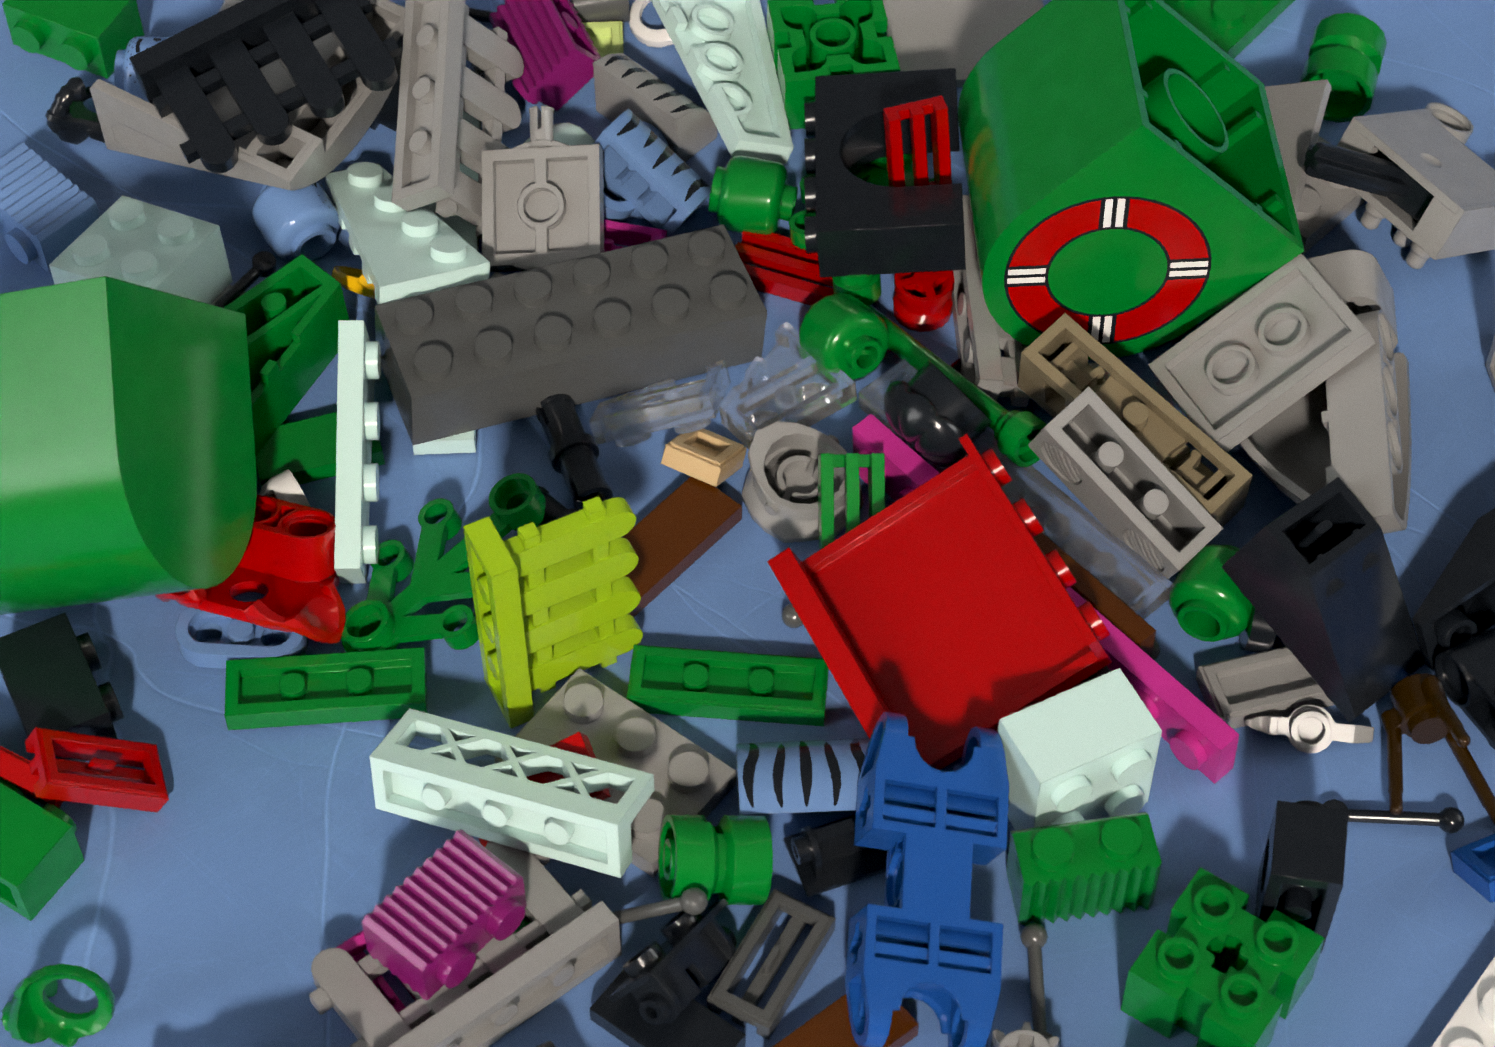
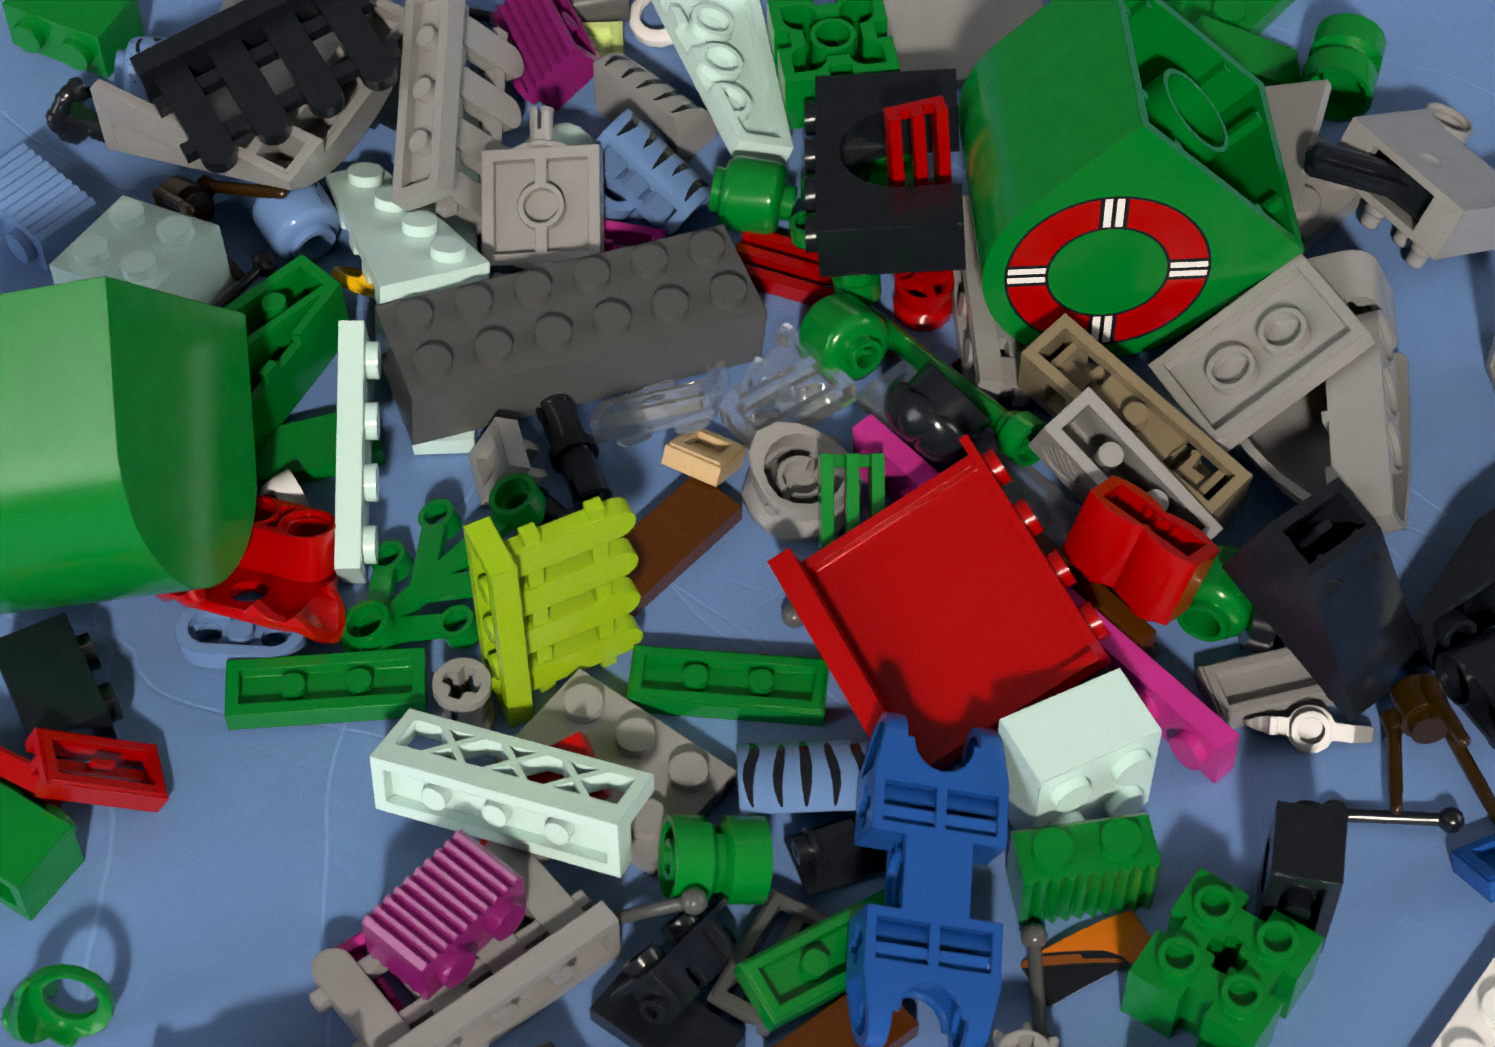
none -> dark brown plant [153,175,288,281]
none -> light grey bush [432,657,497,730]
none -> light grey tile [468,416,547,505]
none -> green tile [733,888,885,1033]
none -> sticker [1021,911,1151,1007]
none -> red brick [1061,475,1219,626]
none -> green tile [1193,14,1301,86]

